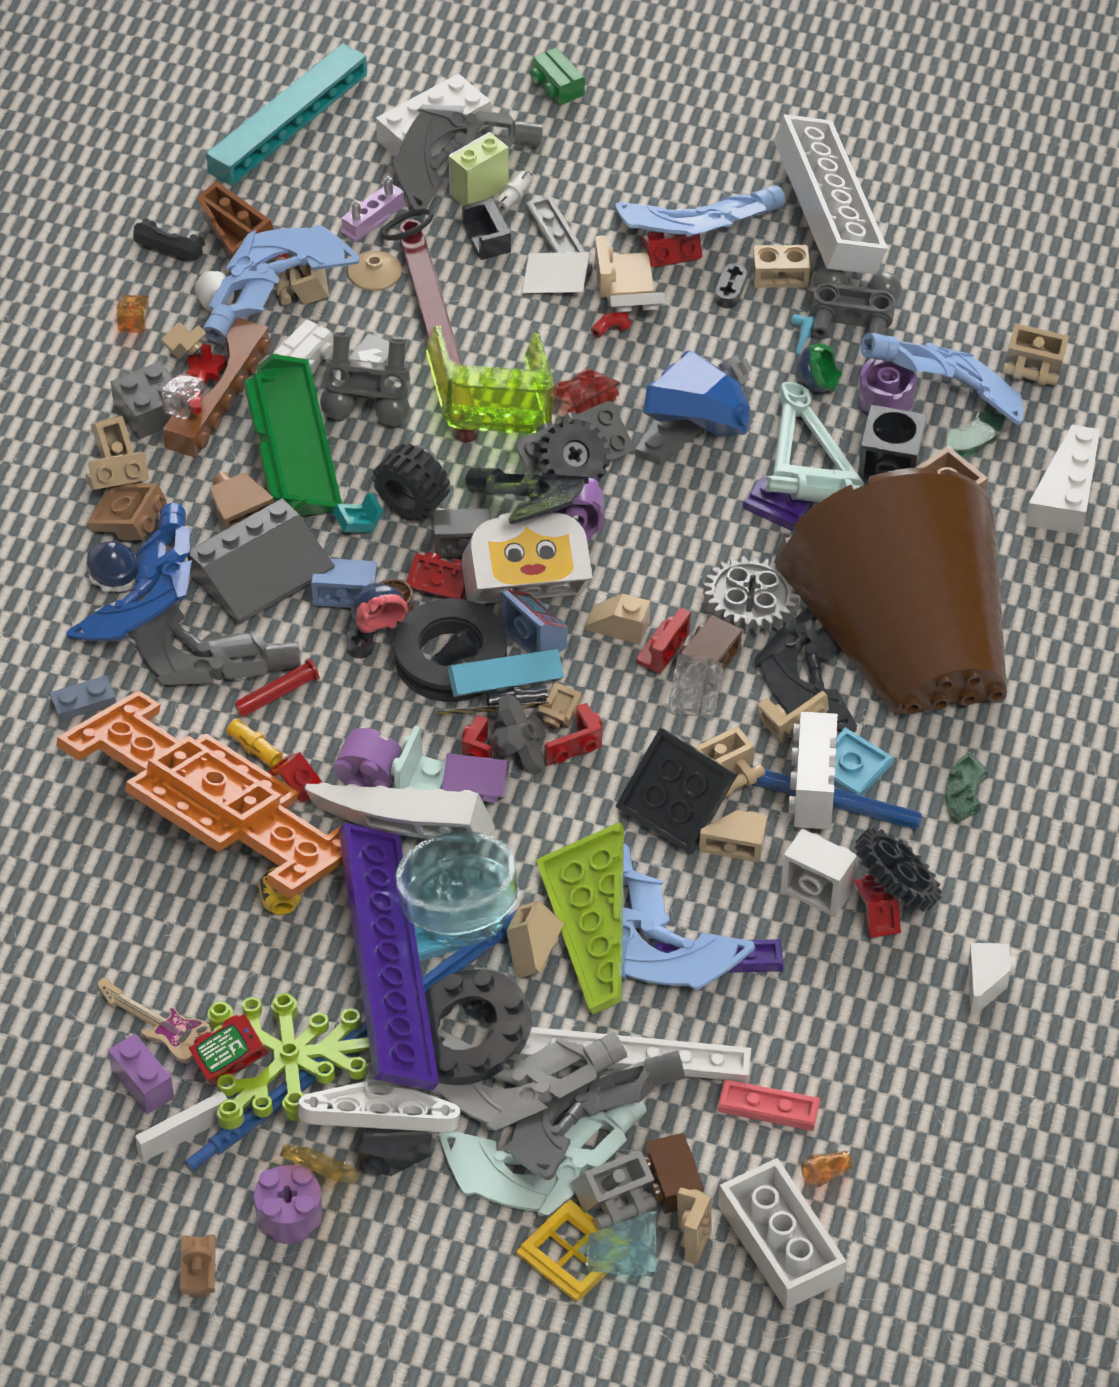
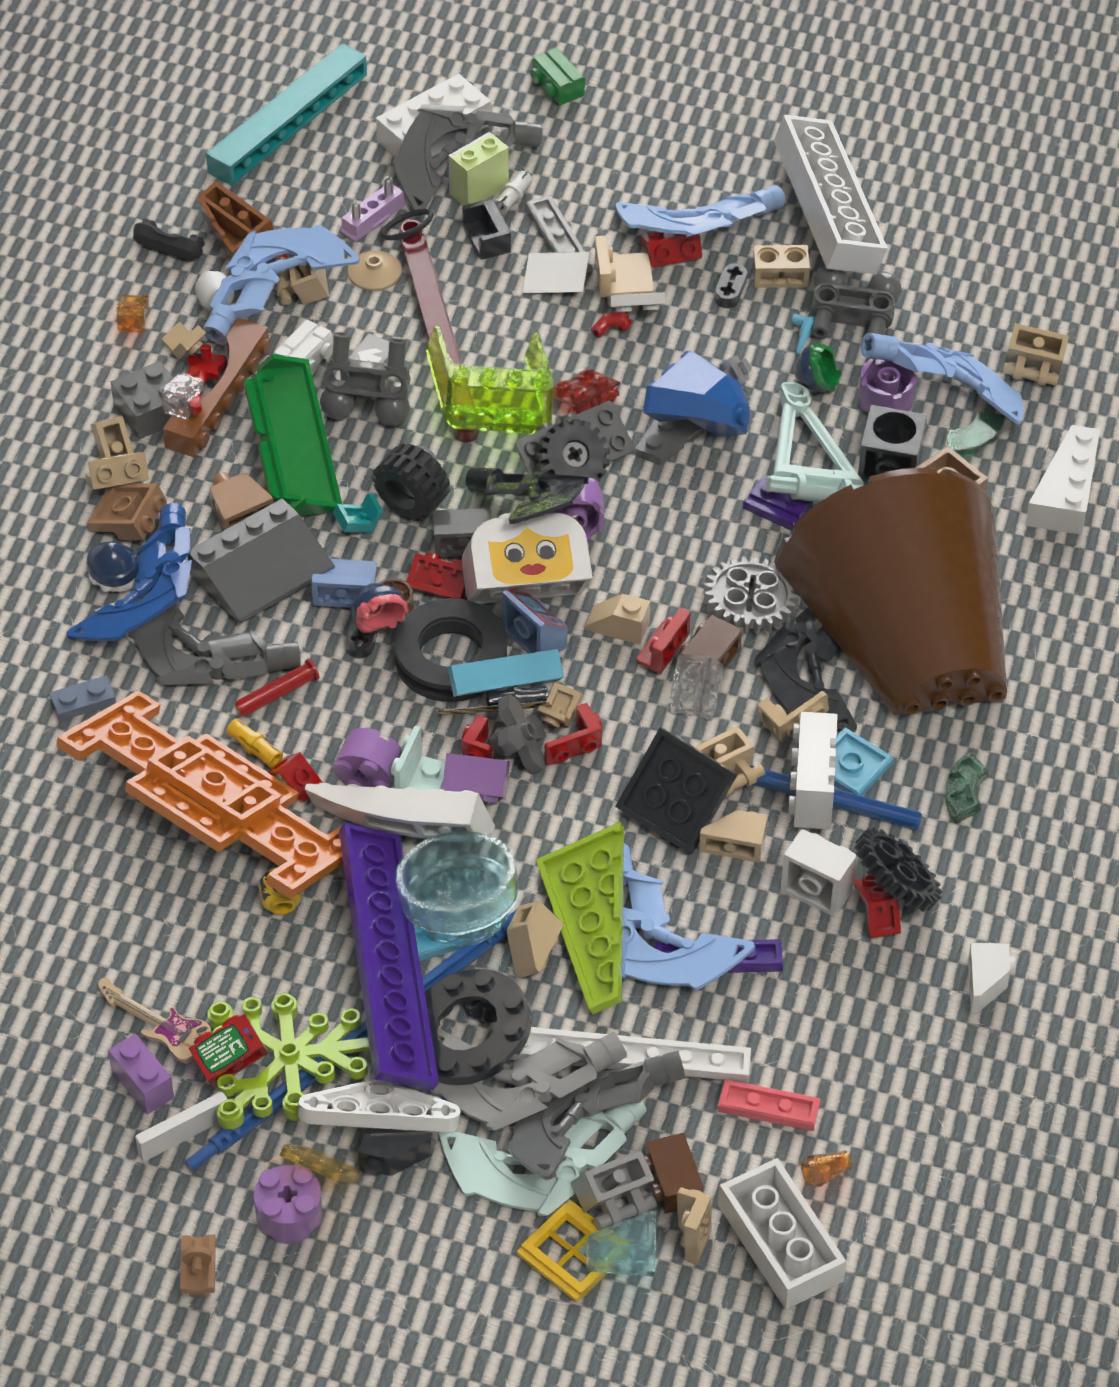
black cone [435,629,480,667] -> none

